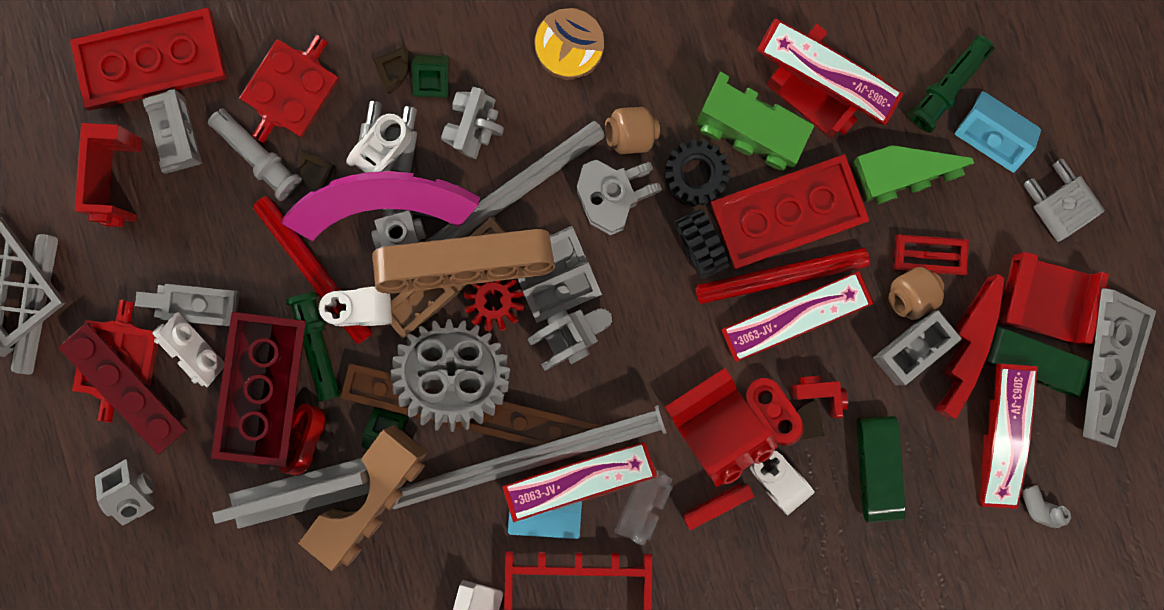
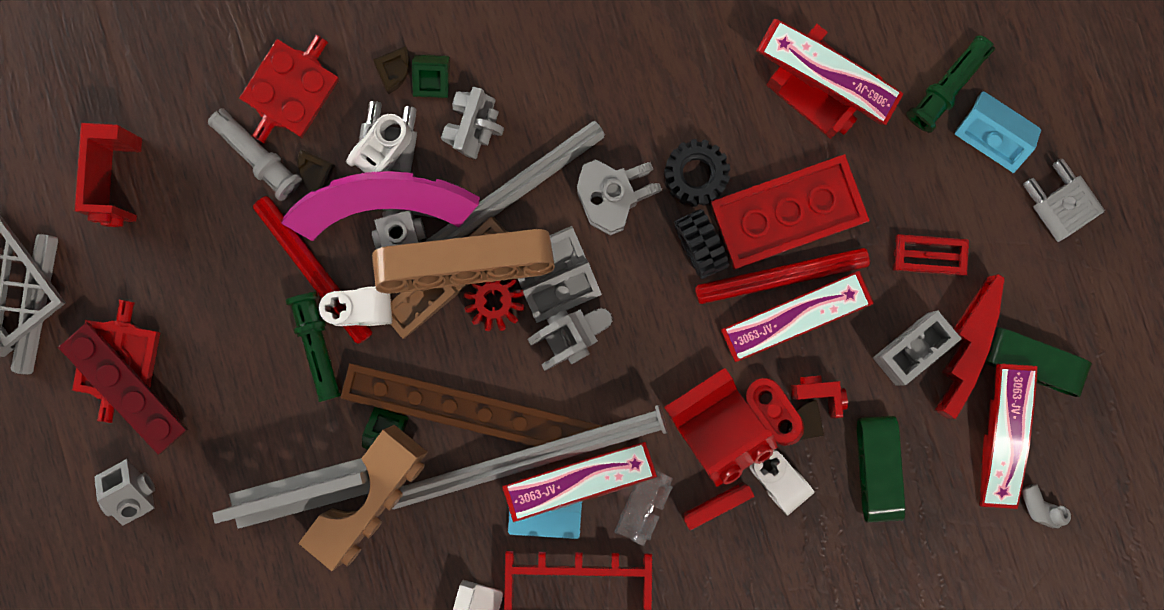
red plate [70,8,227,111] -> none
light grey hinge [135,284,240,327] -> none
light grey hinge [143,89,202,174] -> none
white hinge [152,312,224,387] -> none
dark red slope [211,312,306,467] -> none
red plate [278,404,326,476] -> none
light grey gear [391,319,510,432] -> none
tile [534,8,605,80] -> none
medium nougat head [605,107,660,154] -> none
bright green wedge [696,71,814,171] -> none
bright green slope [851,145,974,205] -> none
medium nougat head [888,267,944,320] -> none
red panel [997,252,1110,345] -> none
light grey wing [1083,288,1156,448] -> none

